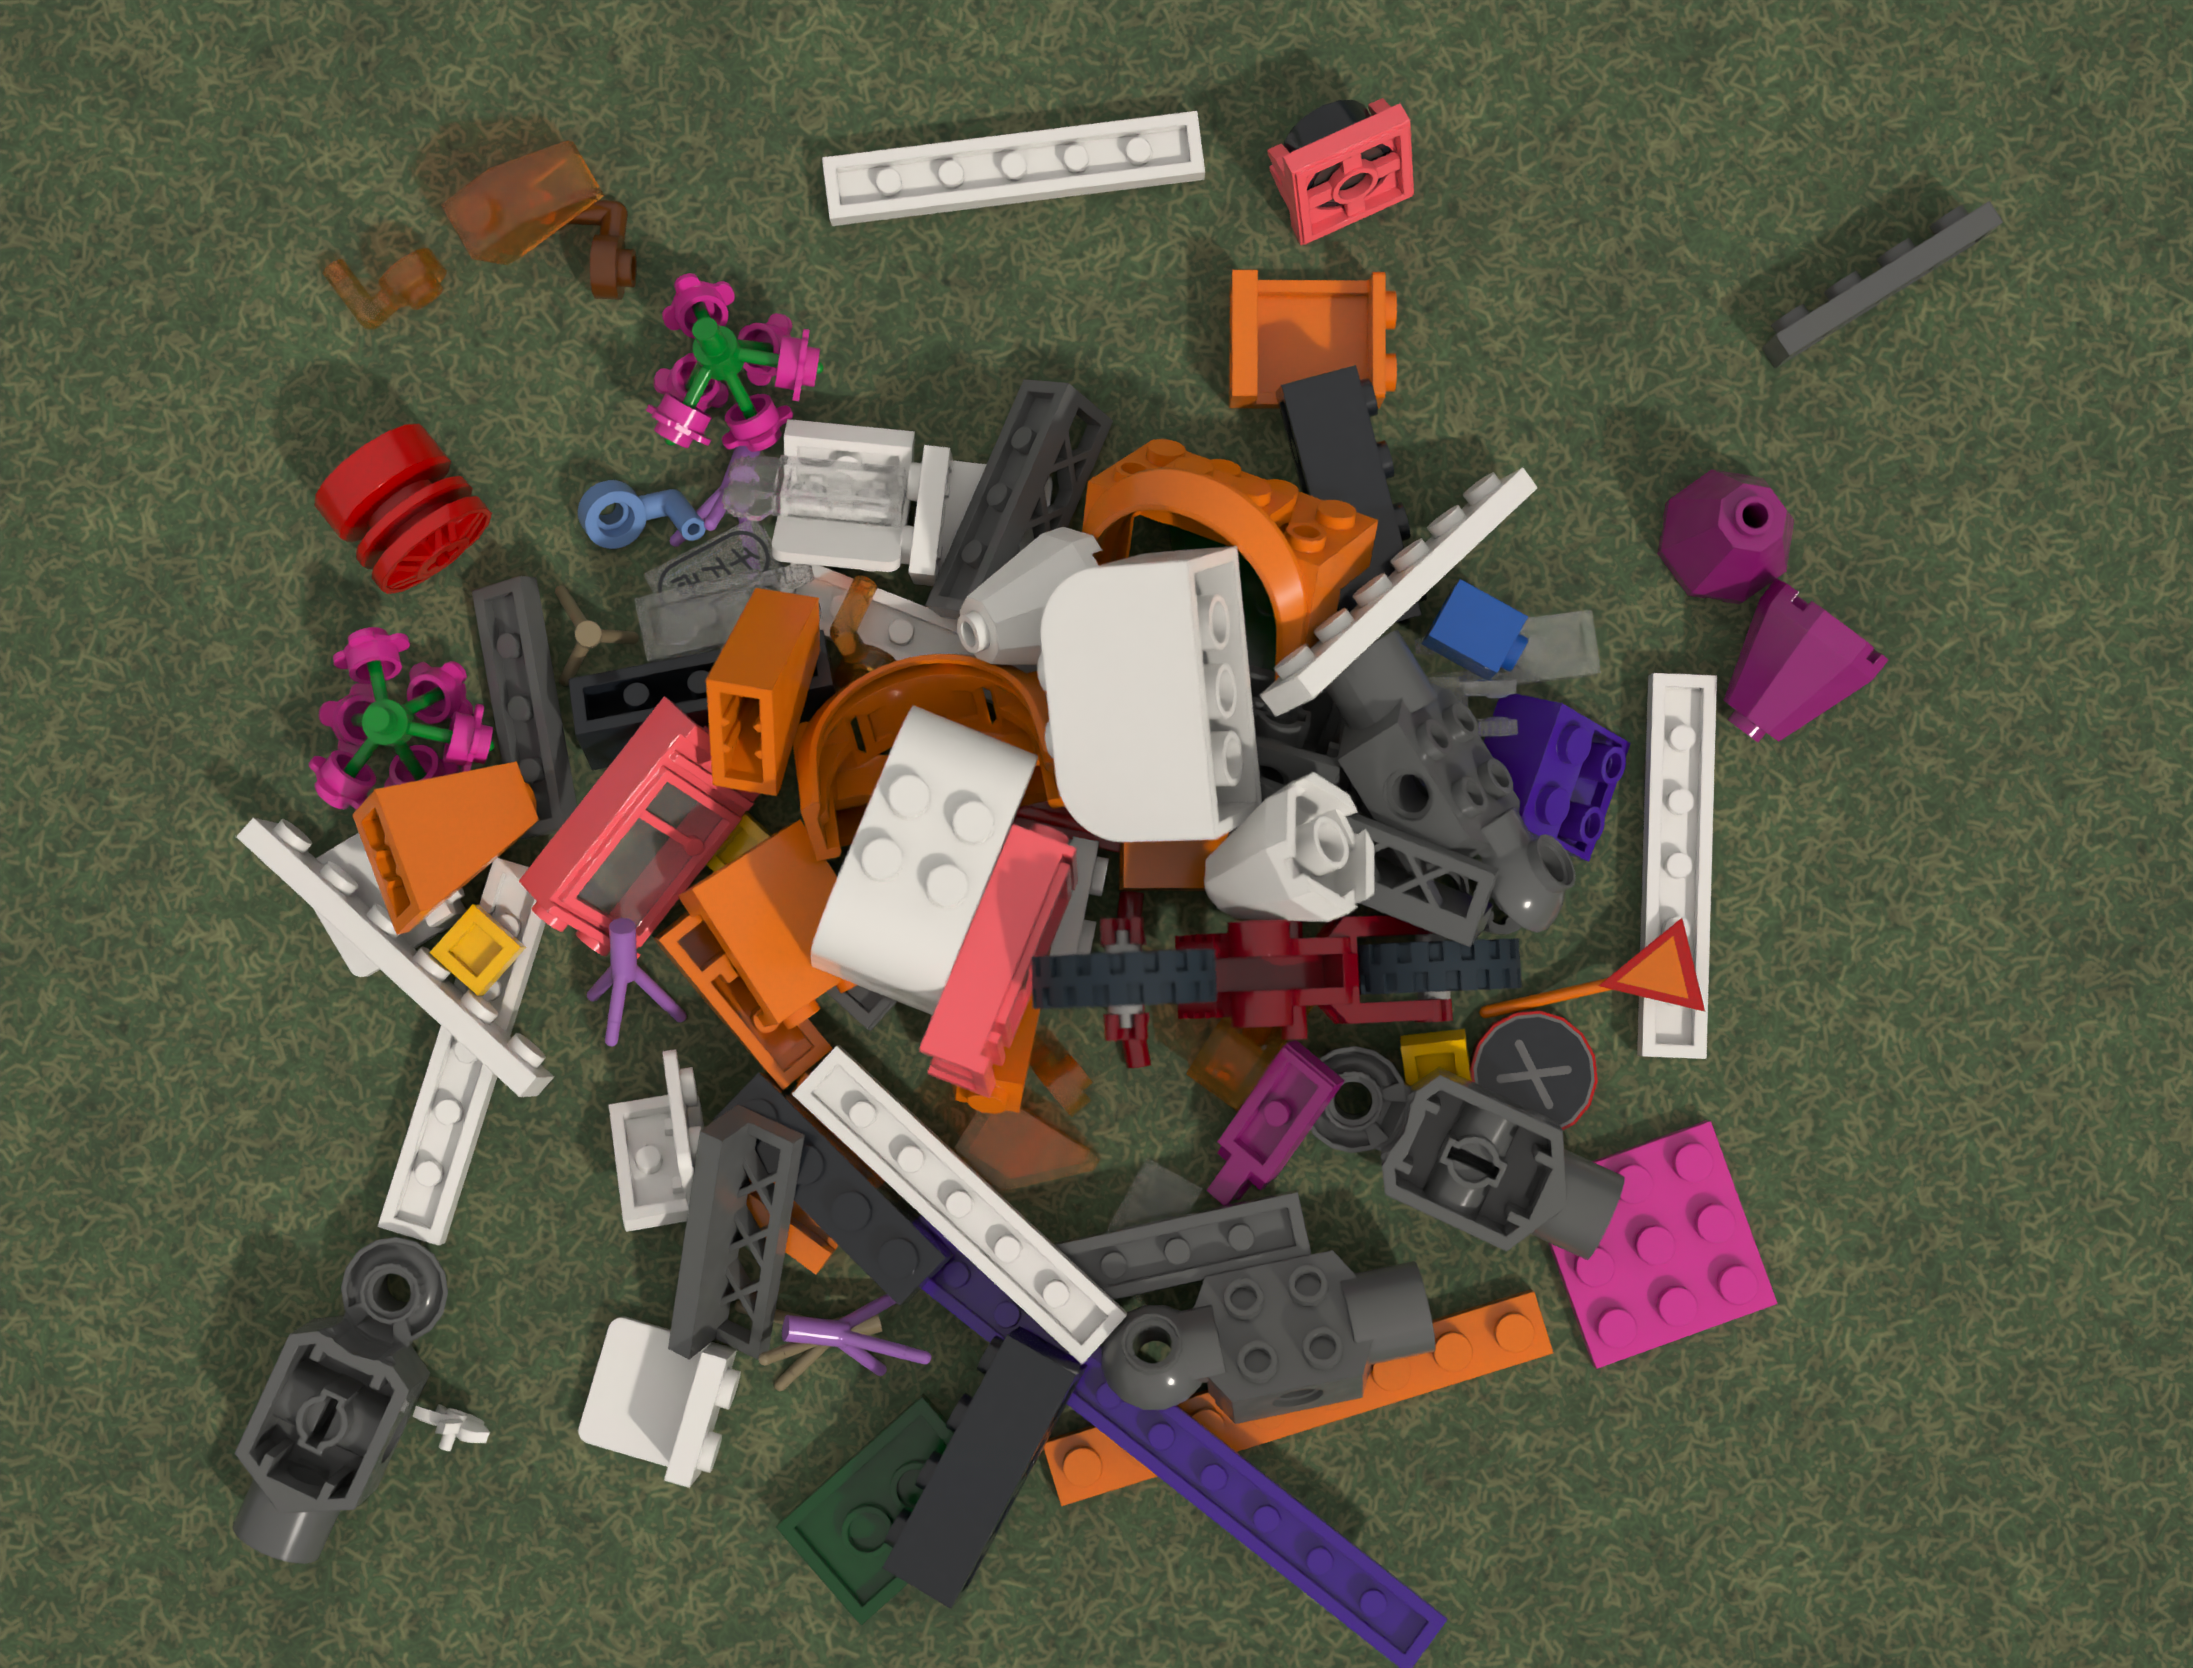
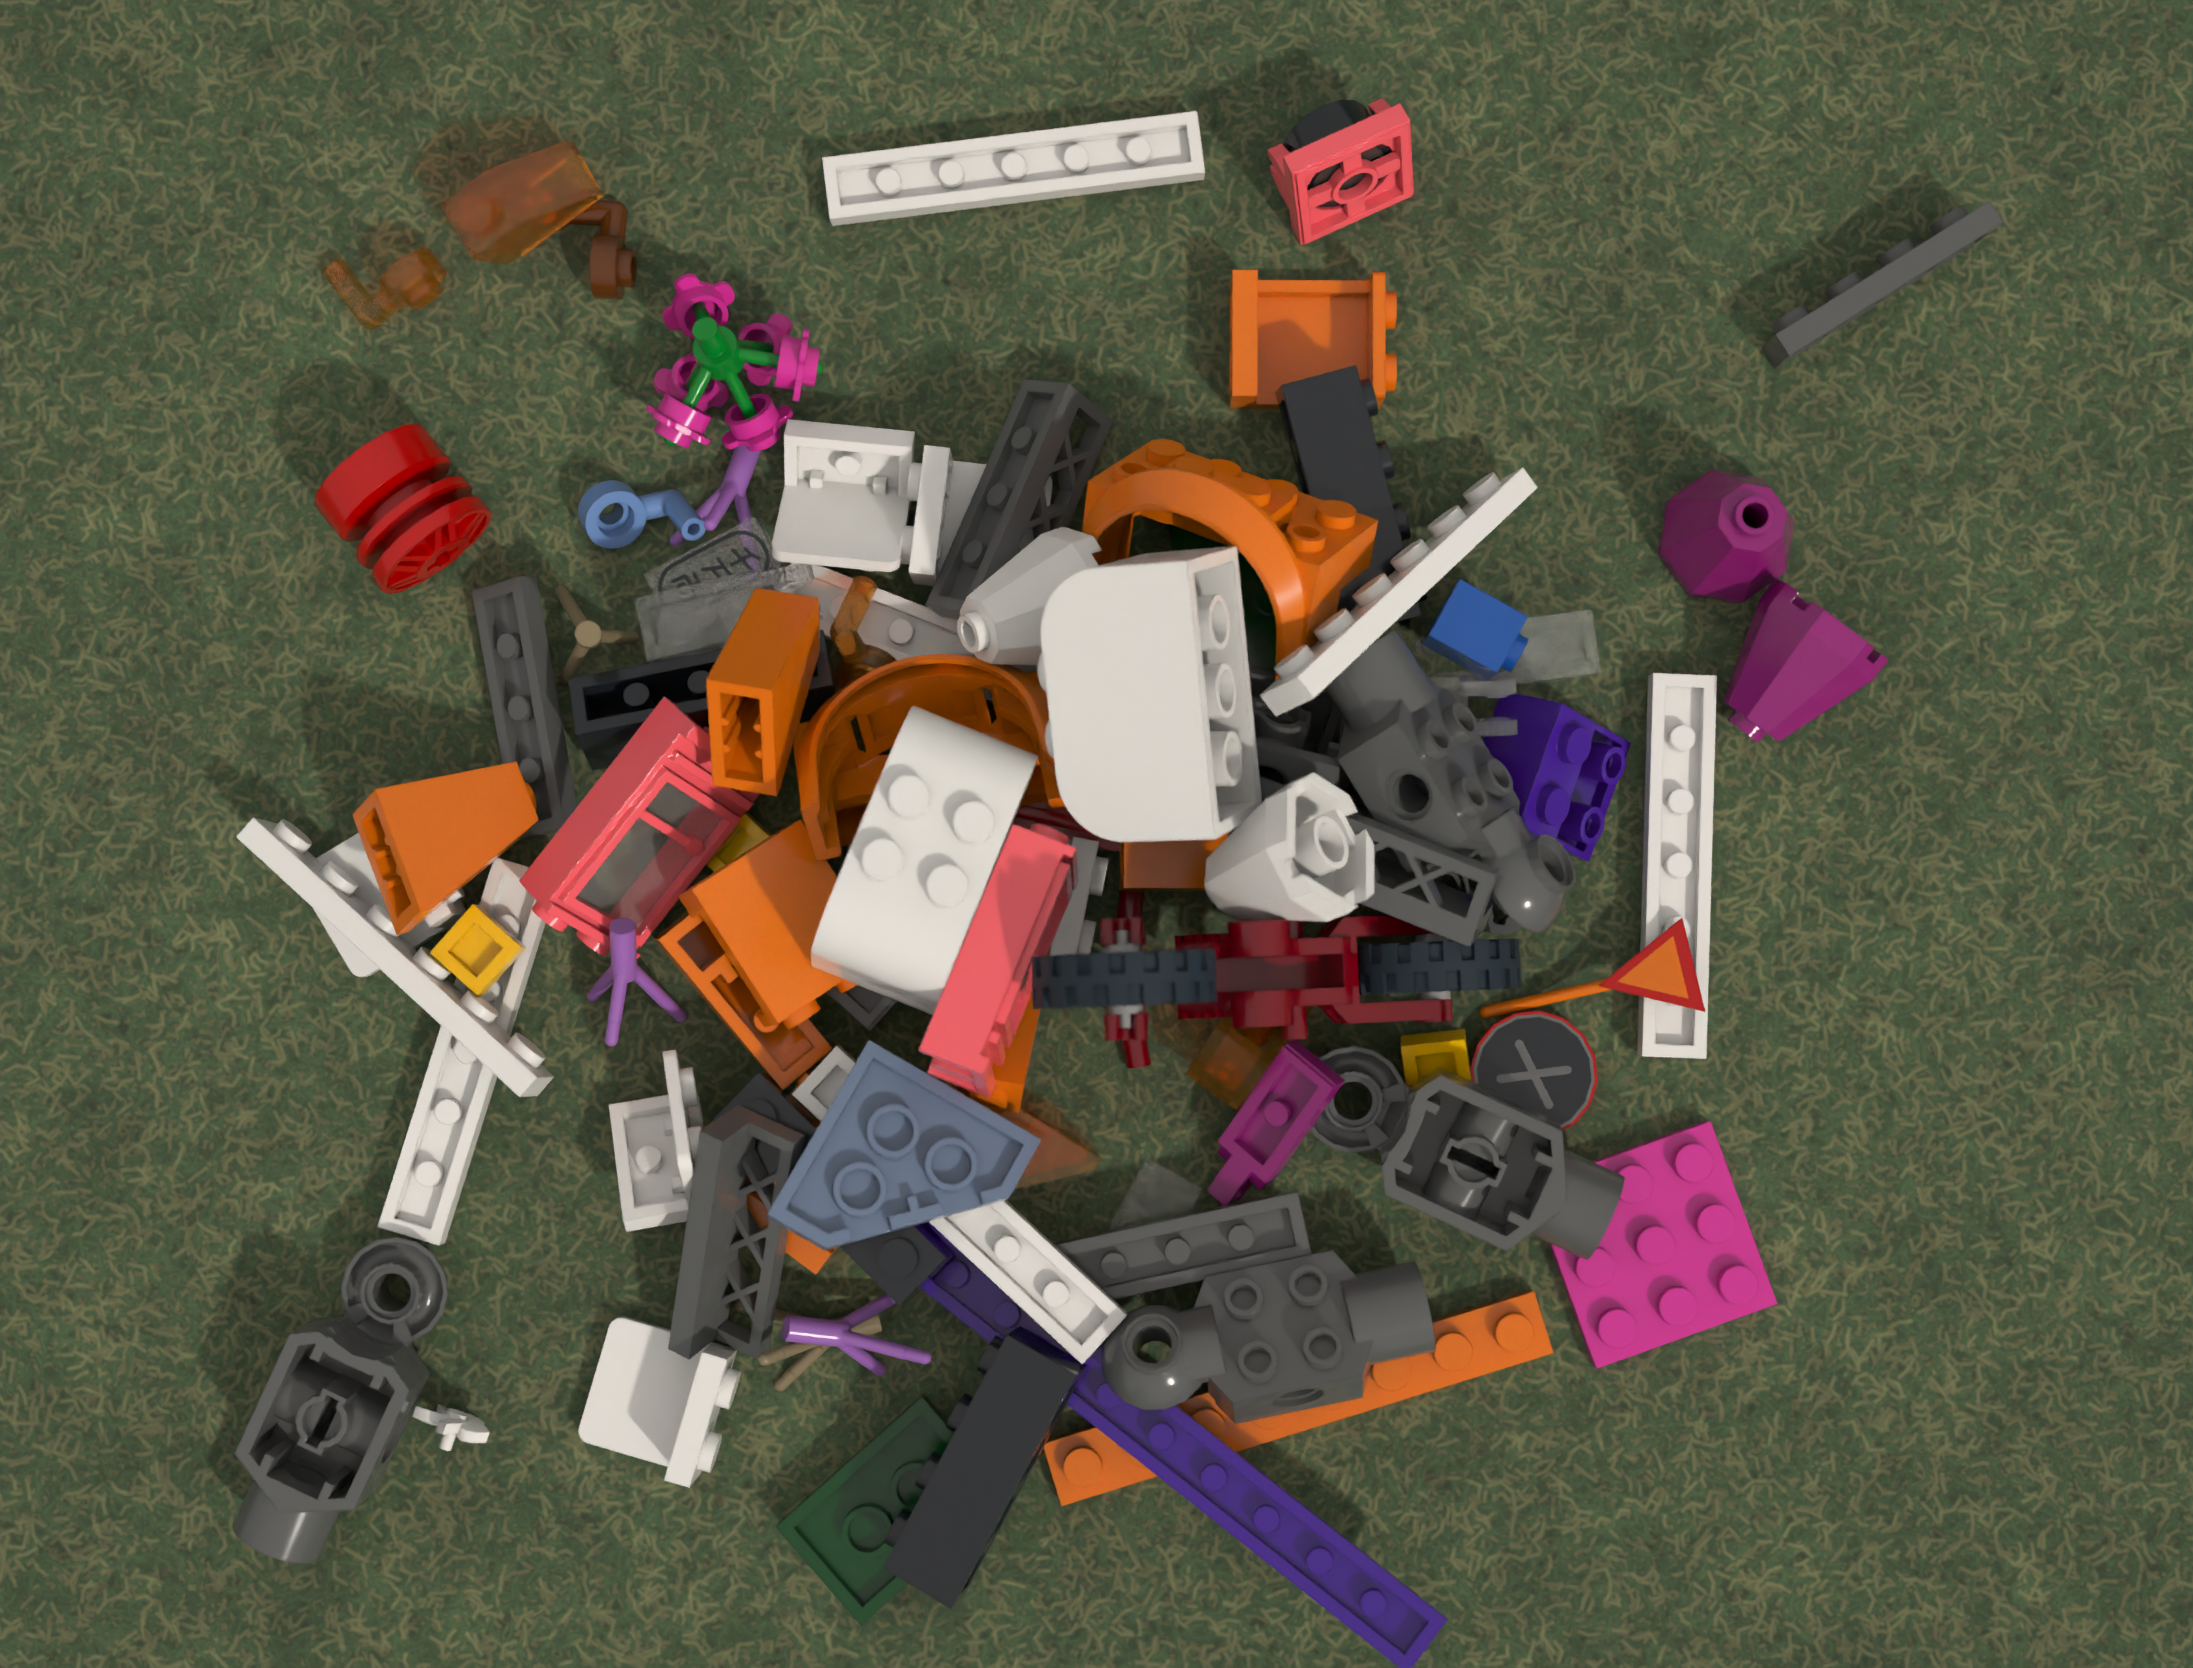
dark pink plant [309,627,494,810] -> none
clear hinge [721,455,908,528] -> none
clear orange plate [1029,1033,1094,1117] -> none
none -> sand blue plate [766,1040,1042,1250]

